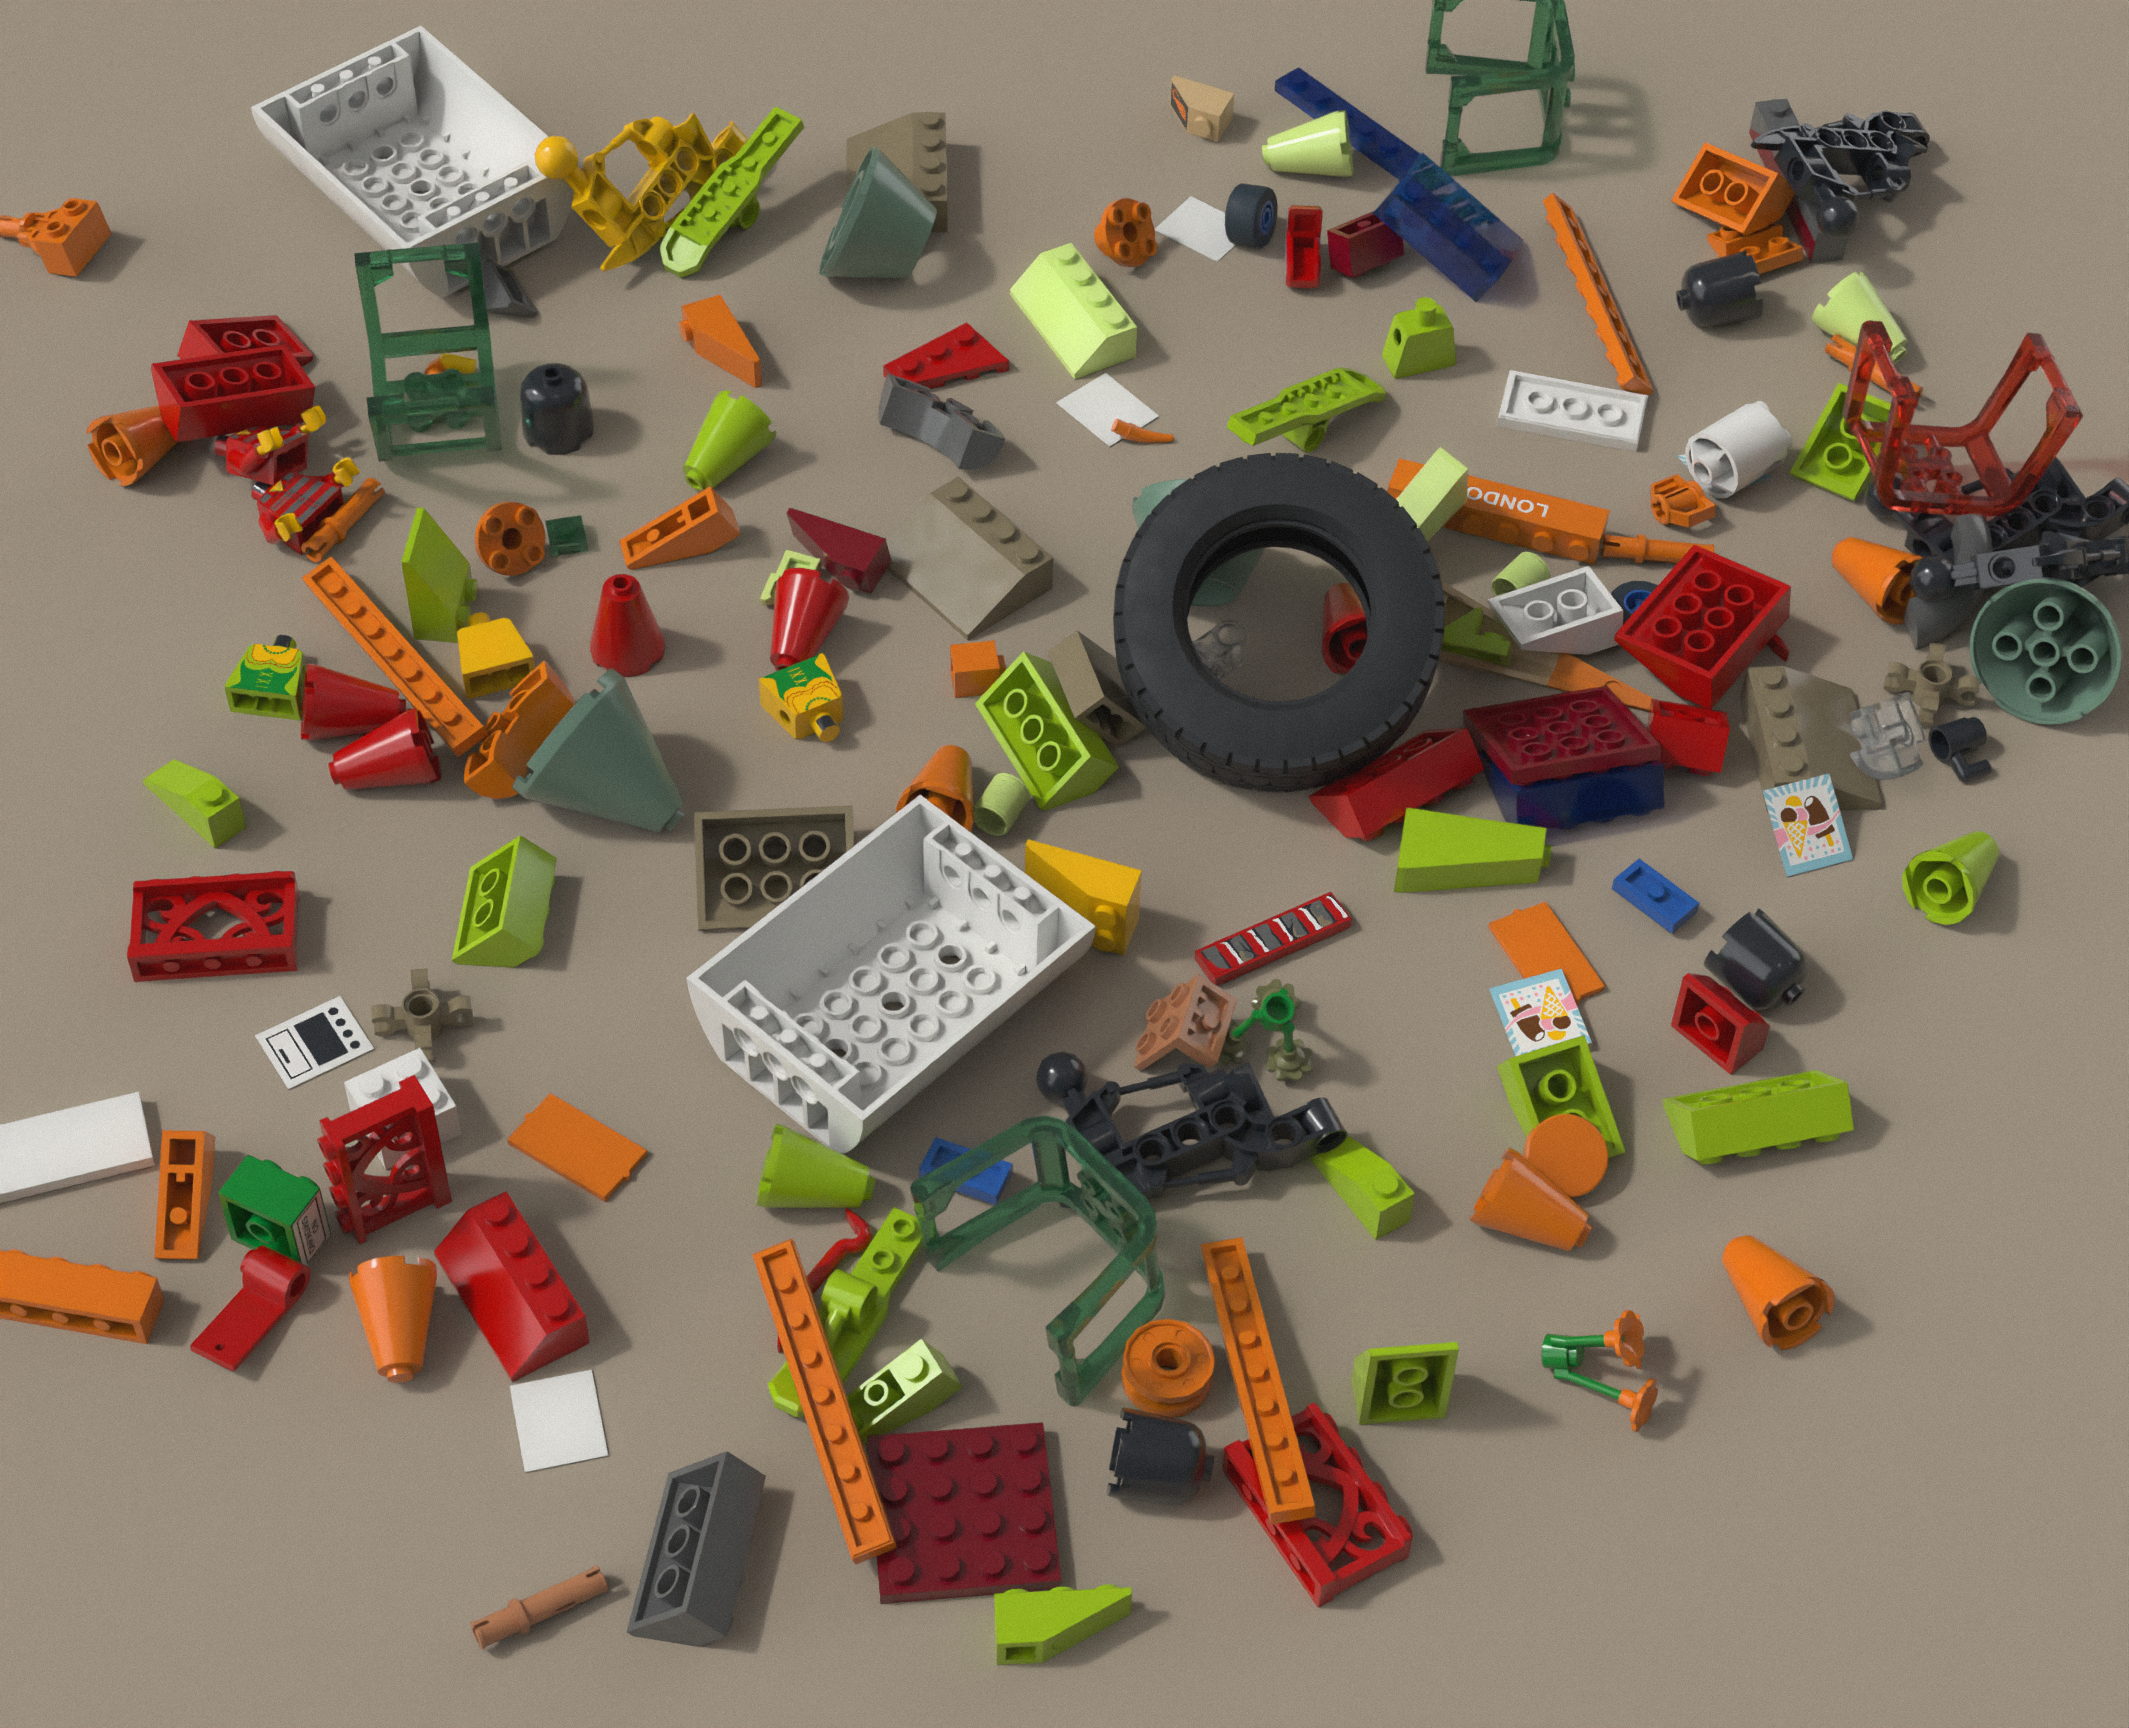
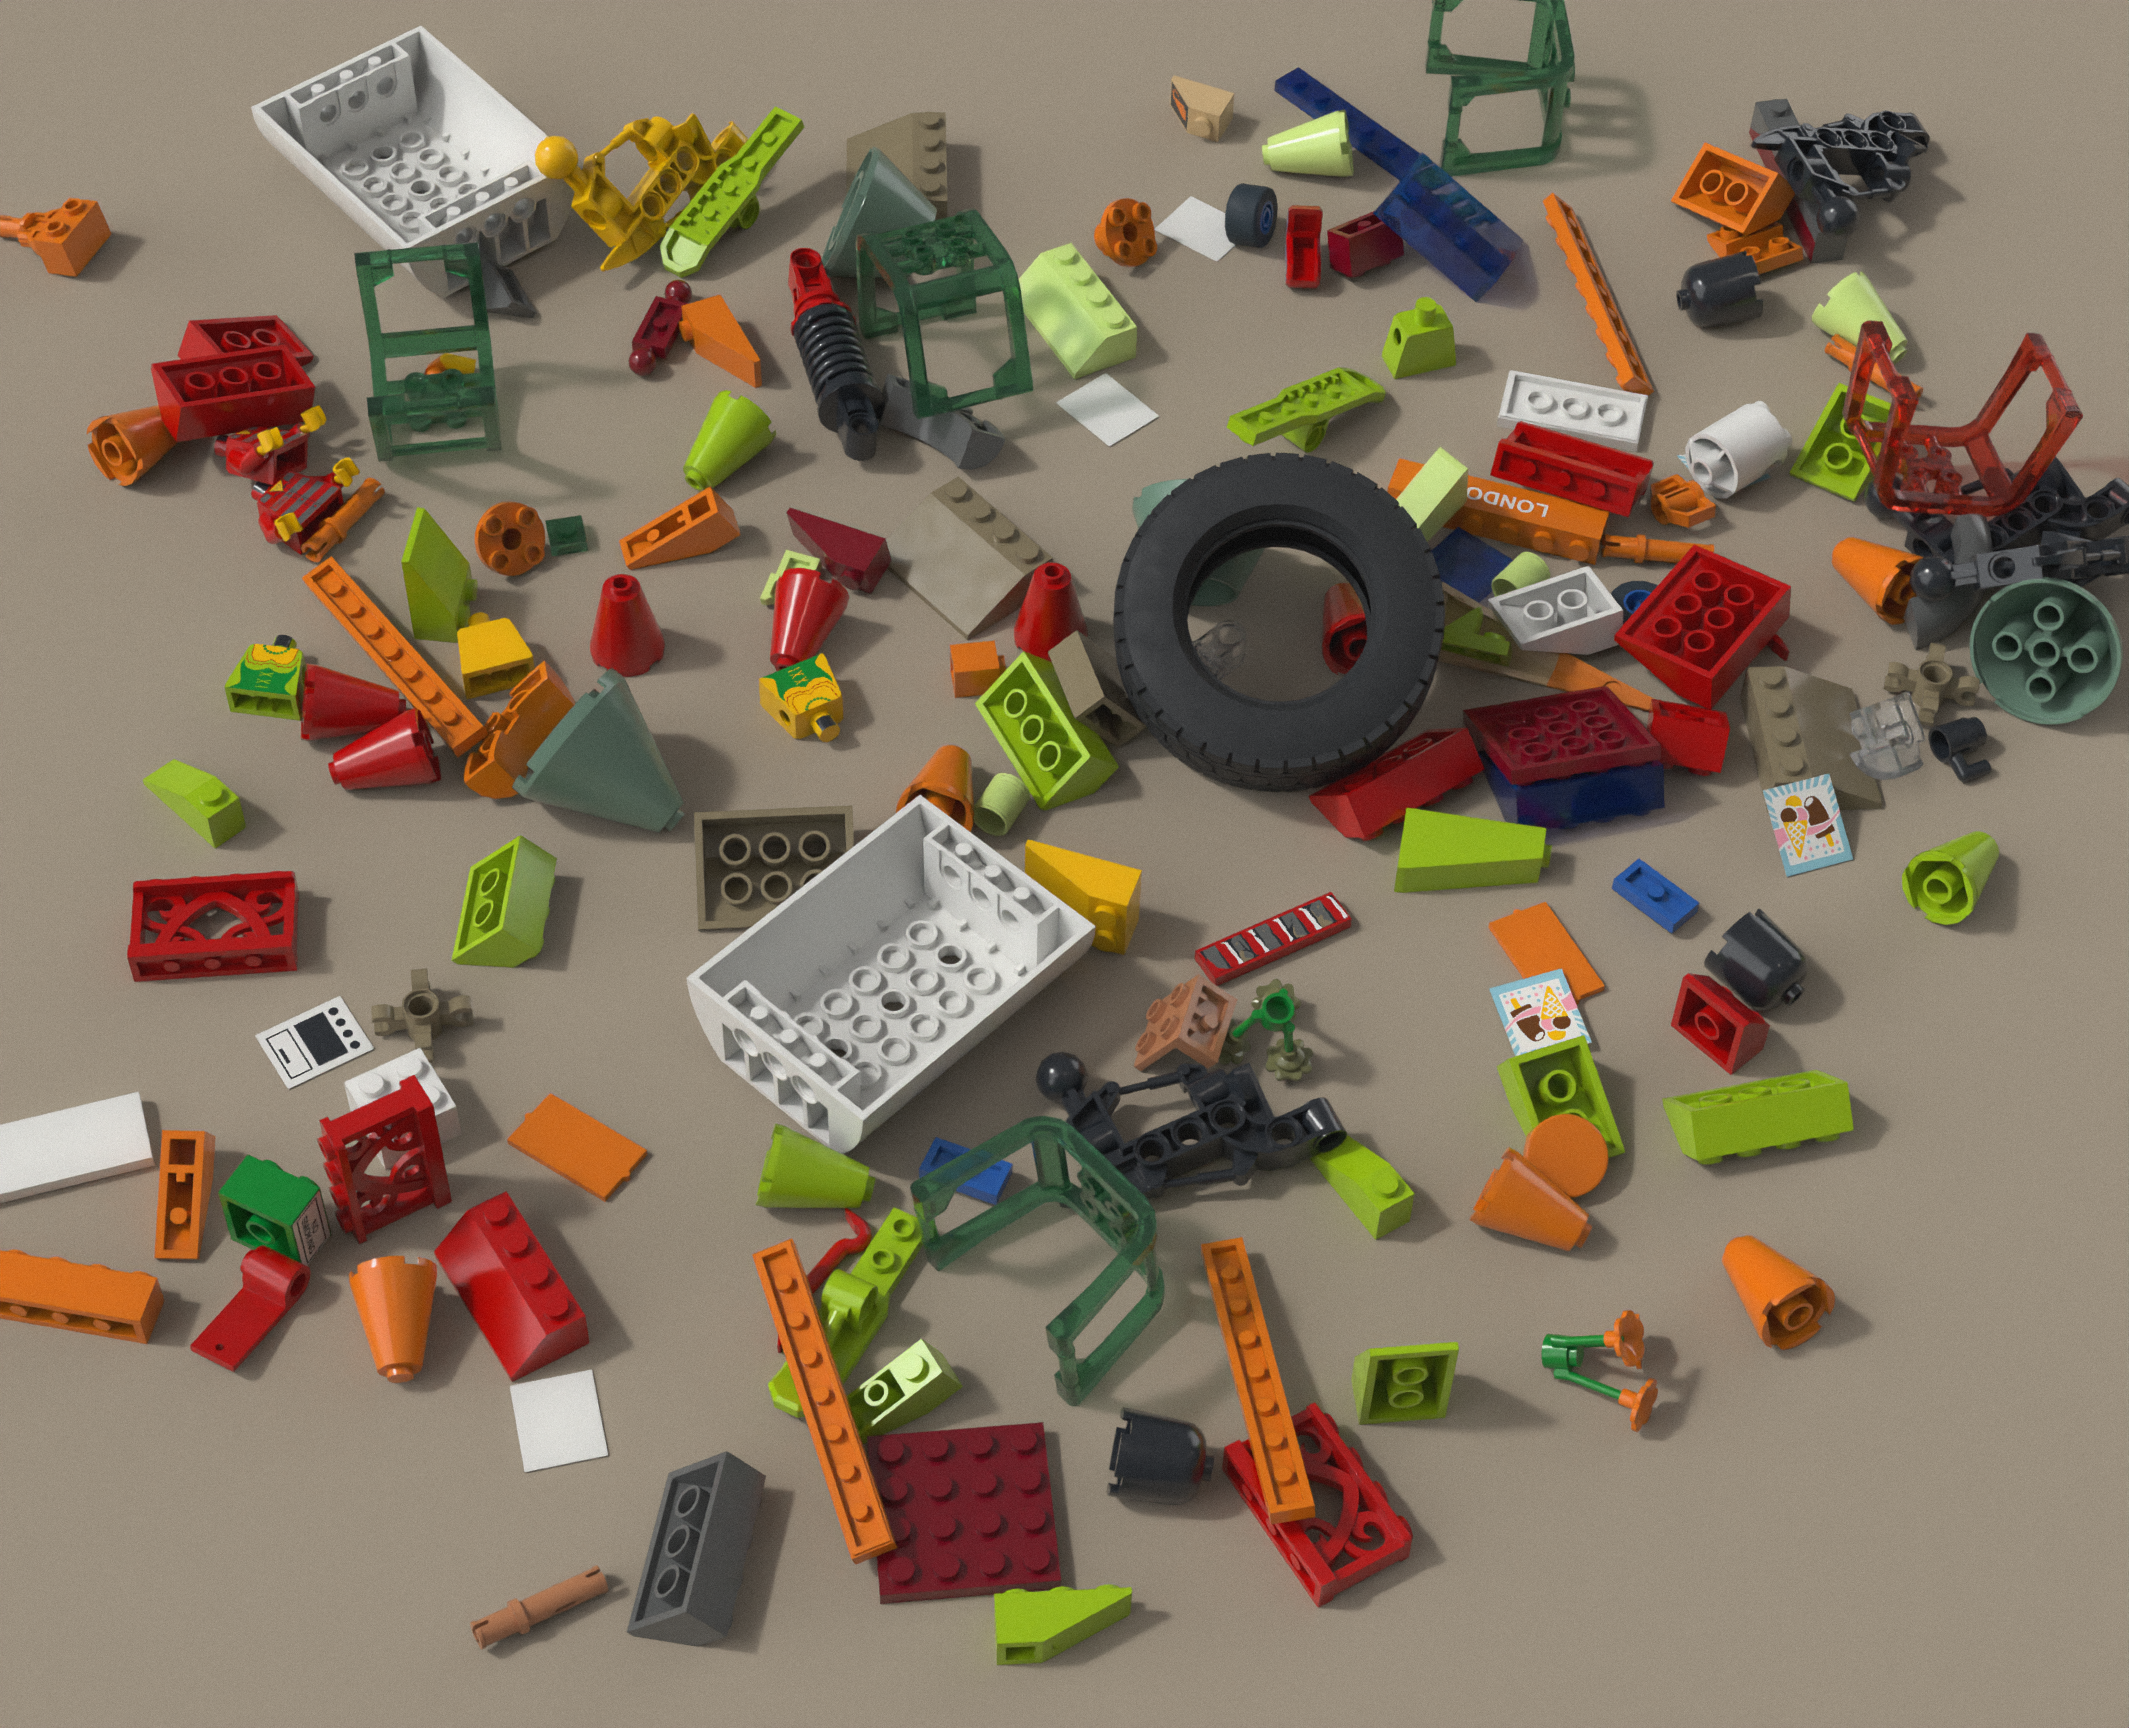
black cylinder [520,363,594,455] -> none
red wing [883,322,1009,389] -> none
orange helmet [1111,418,1174,443] -> none
orange wheel [1121,1319,1215,1418] -> none
none -> dark red plate [628,279,692,376]
none -> black piece [788,248,885,461]
none -> clear green windscreen [855,207,1034,420]
none -> red cone [1014,562,1088,662]
none -> clear blue tile [1431,527,1513,603]
none -> red fence [1490,421,1654,517]

